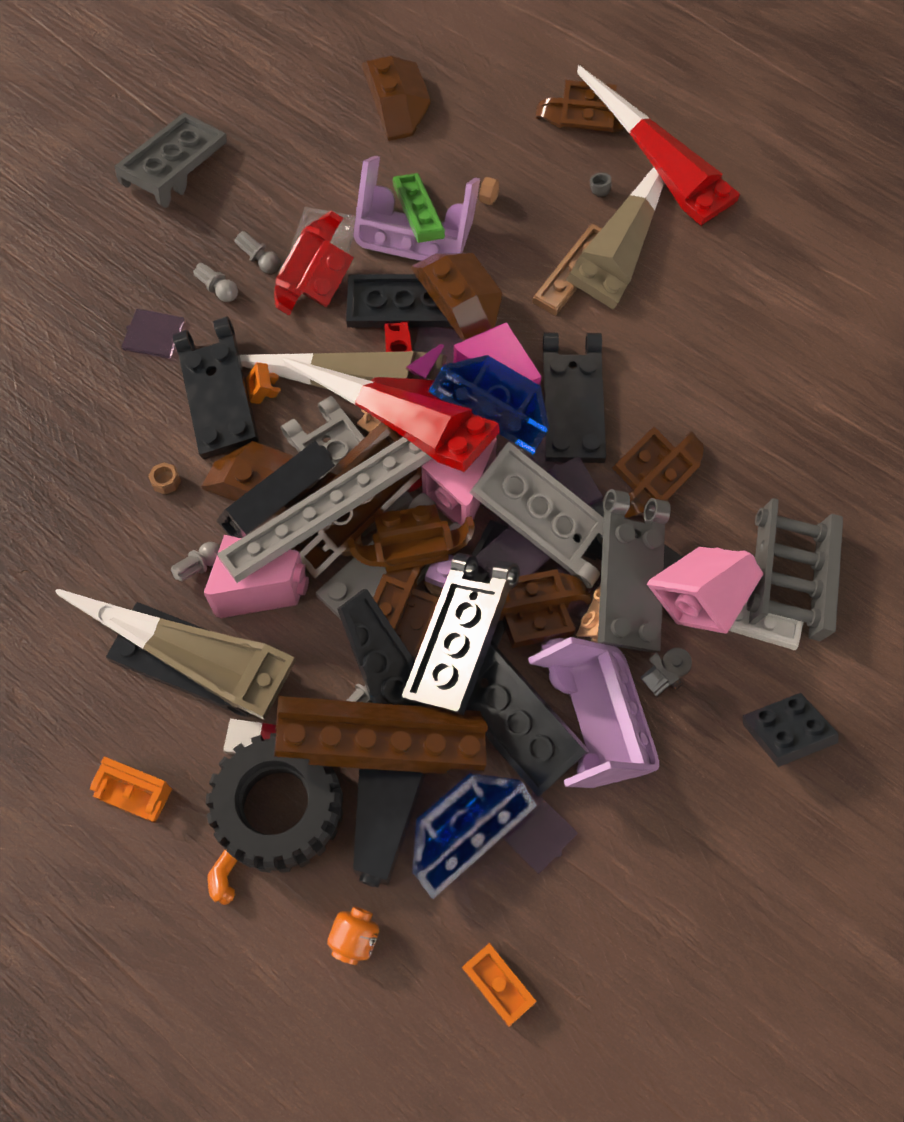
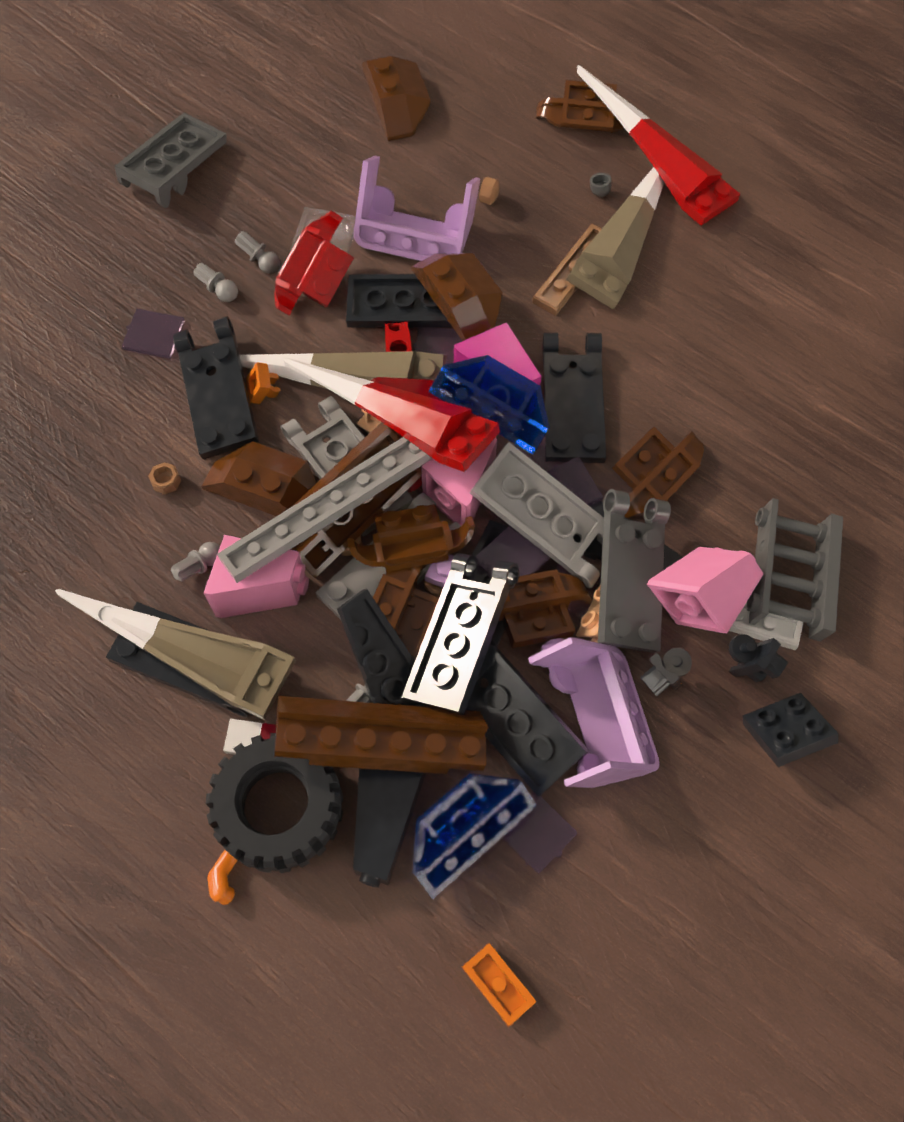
orange hinge [90,756,172,823] -> none
black slope [216,441,335,539] -> none
orange head [327,906,379,965] -> none
bright green tile [393,173,445,243] -> none
magenta piece [406,344,445,379] -> none
none -> black hips [728,634,788,683]

